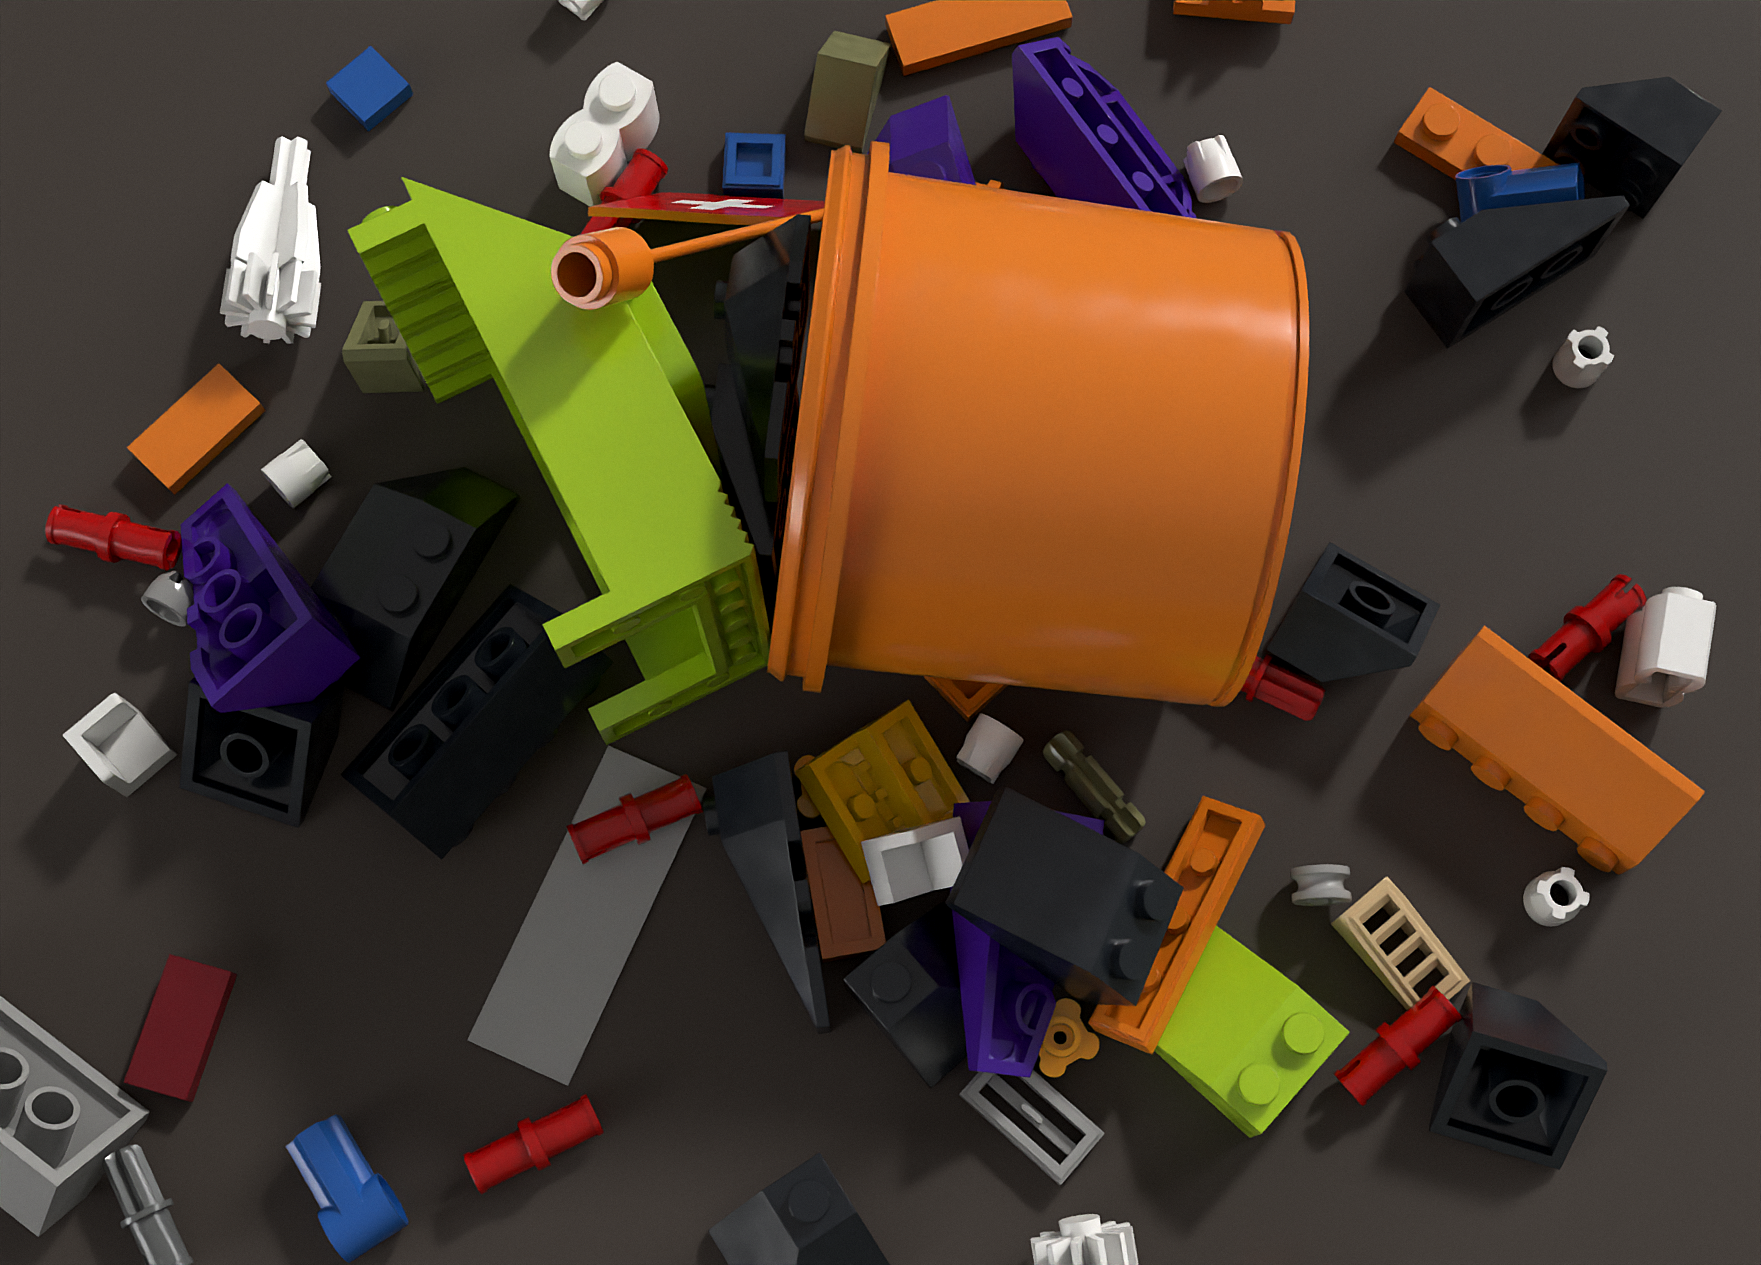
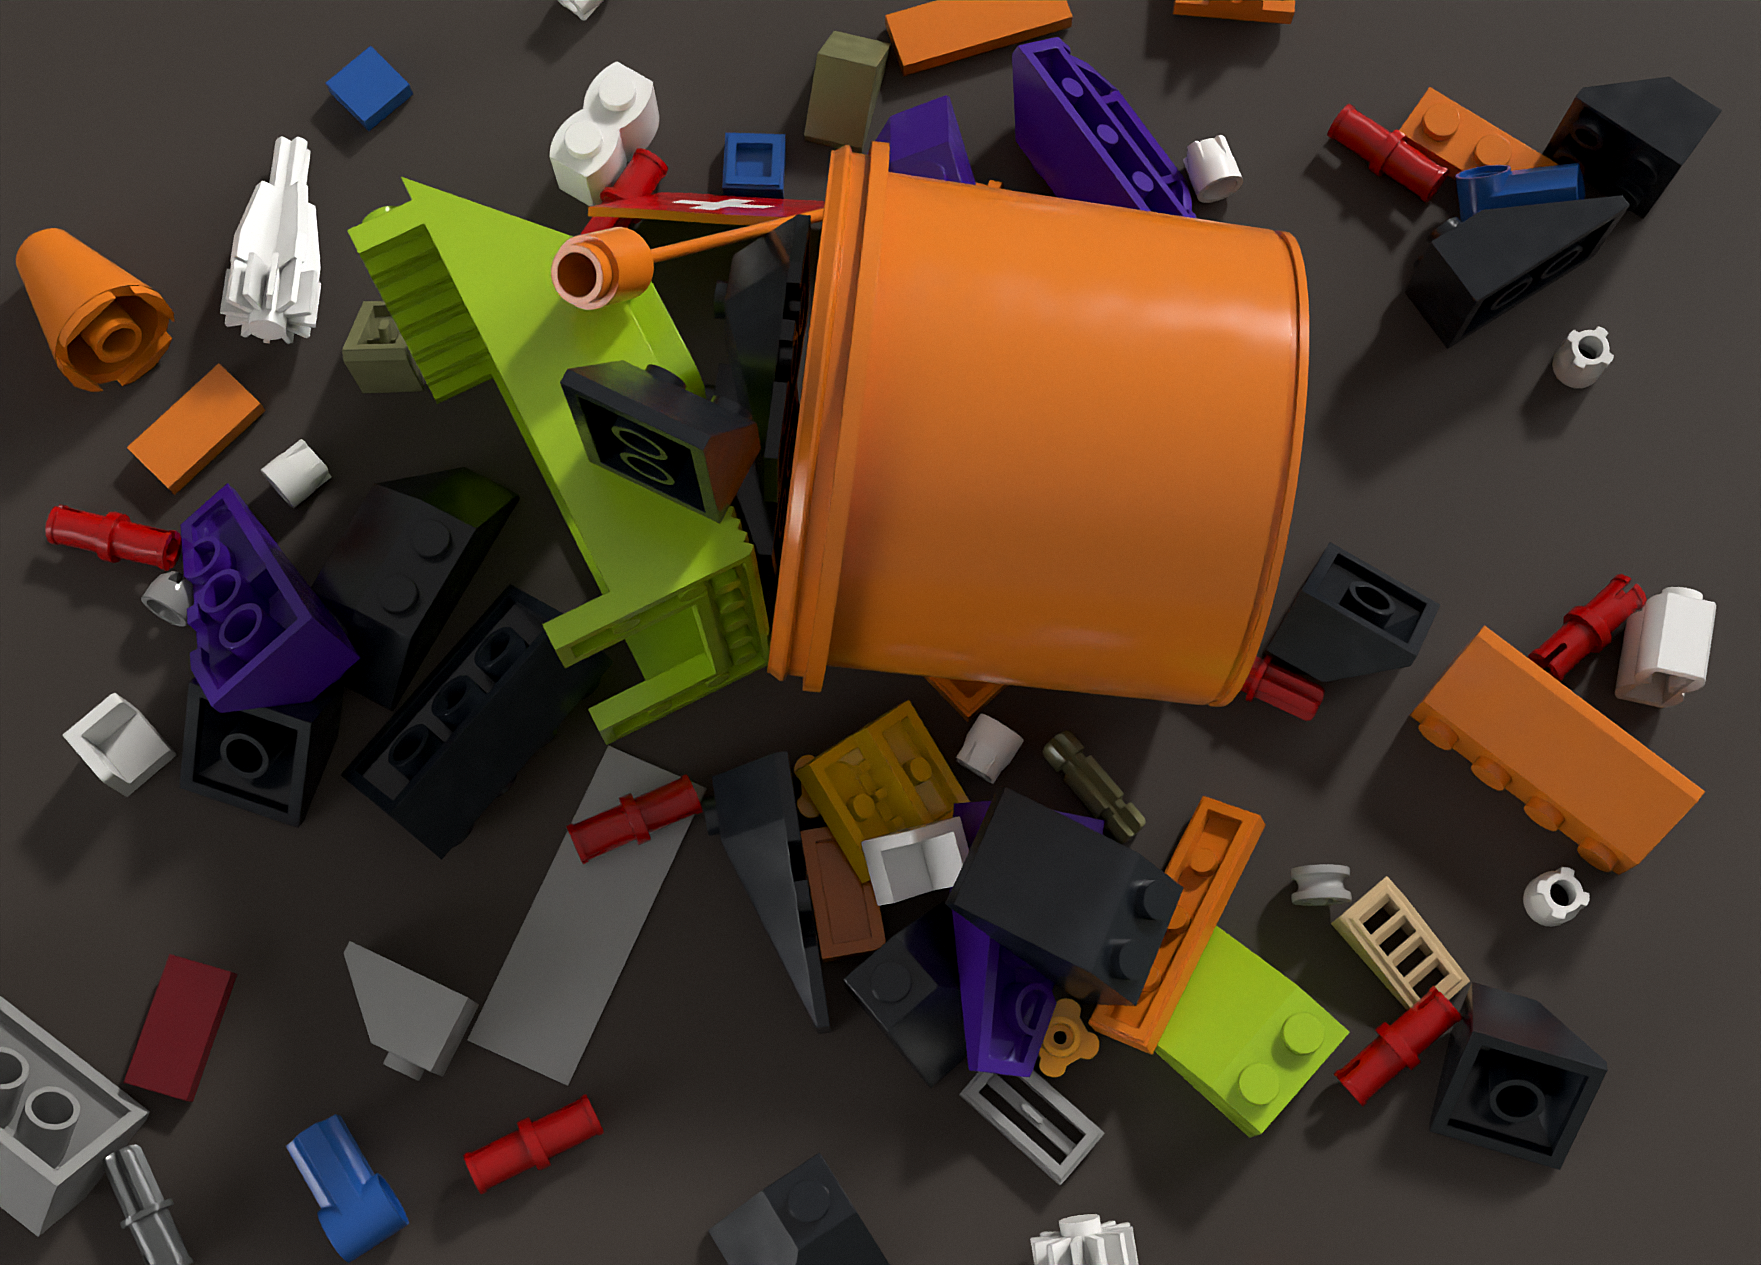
none -> orange cone [16,228,175,392]
none -> light grey slope [344,941,479,1081]
none -> black slope [560,360,761,524]
none -> red pin [1327,104,1449,203]

